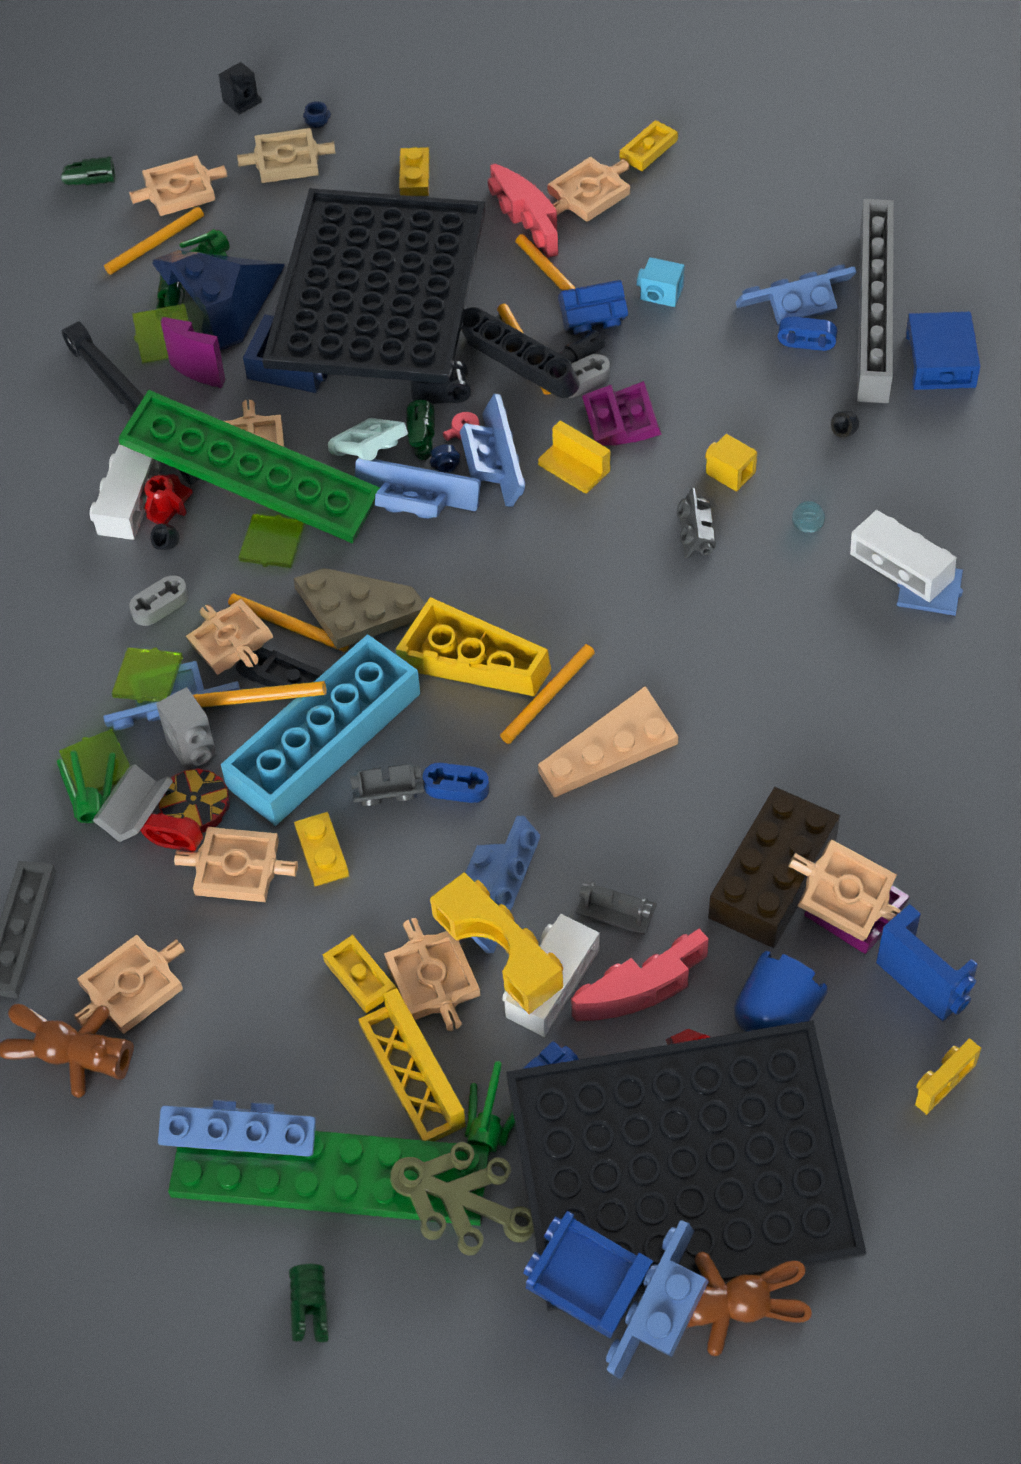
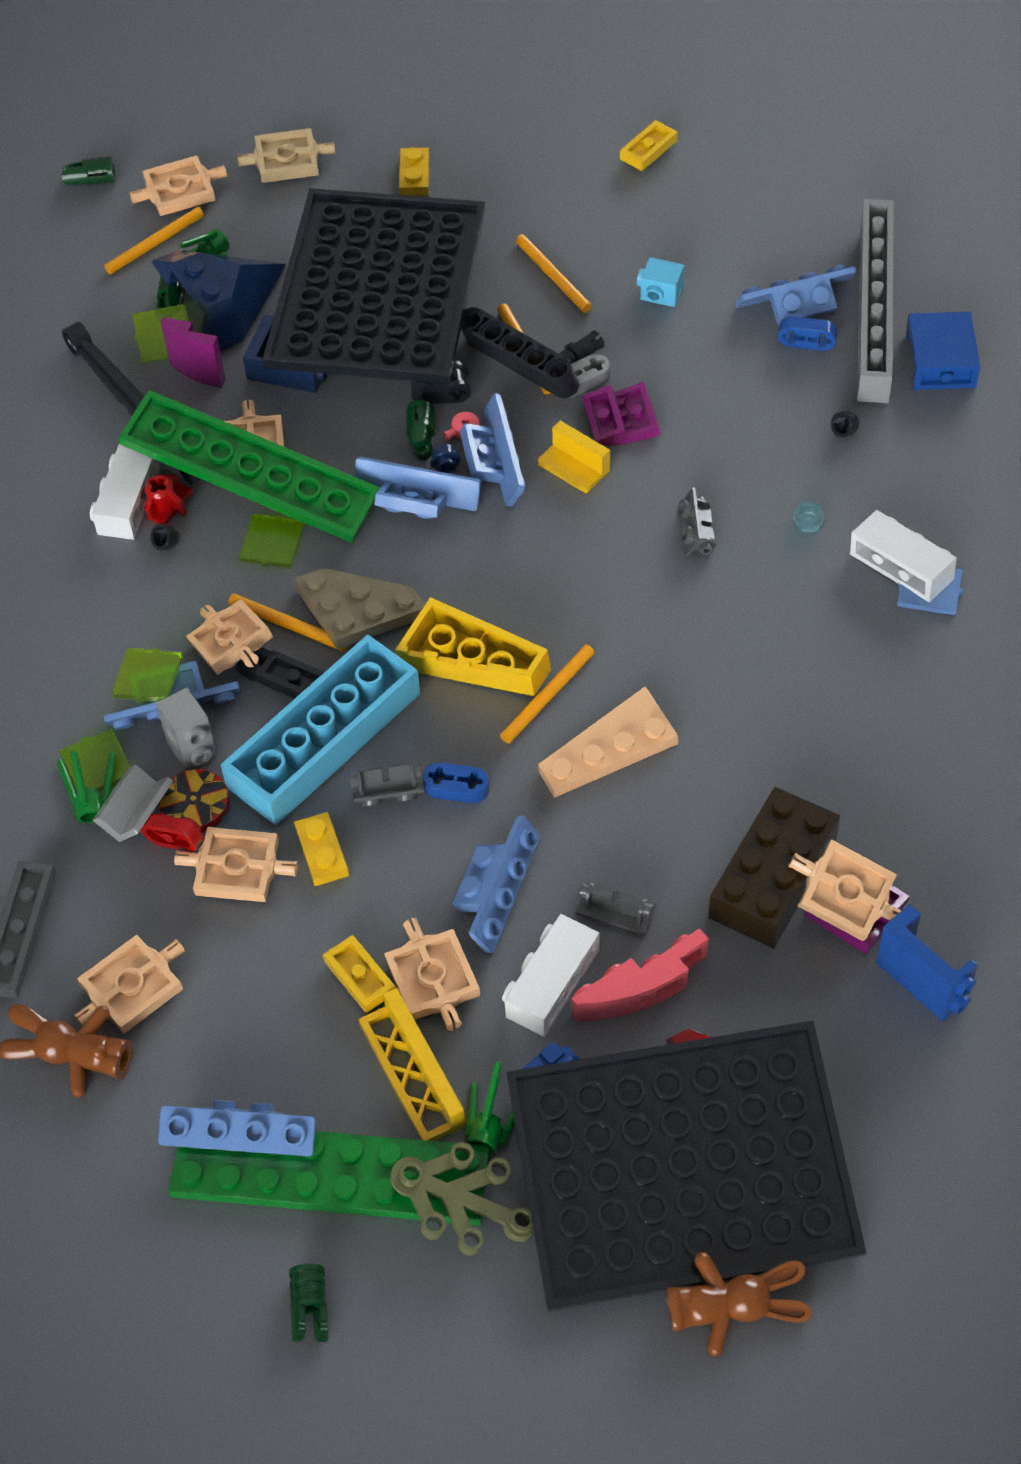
light grey beam [129,575,188,626] -> none
light orange bar [193,681,327,708] -> none
black brick [218,62,262,115] -> none
dark blue plate [303,101,331,128] -> none
light aqua plate [328,418,408,461] -> none
yellow arch [430,872,564,1014] -> none
coral slope [487,164,558,258] -> none
blue panel [523,1211,653,1339] -> none
light nougat plate [548,156,630,222] -> none
blue brick [558,280,628,335] -> none
medium blue bracket [606,1220,709,1379] -> none
yellow brick [705,433,758,492] -> none
blue cylinder [734,951,827,1032] -> none
yellow plate [915,1038,981,1115] -> none

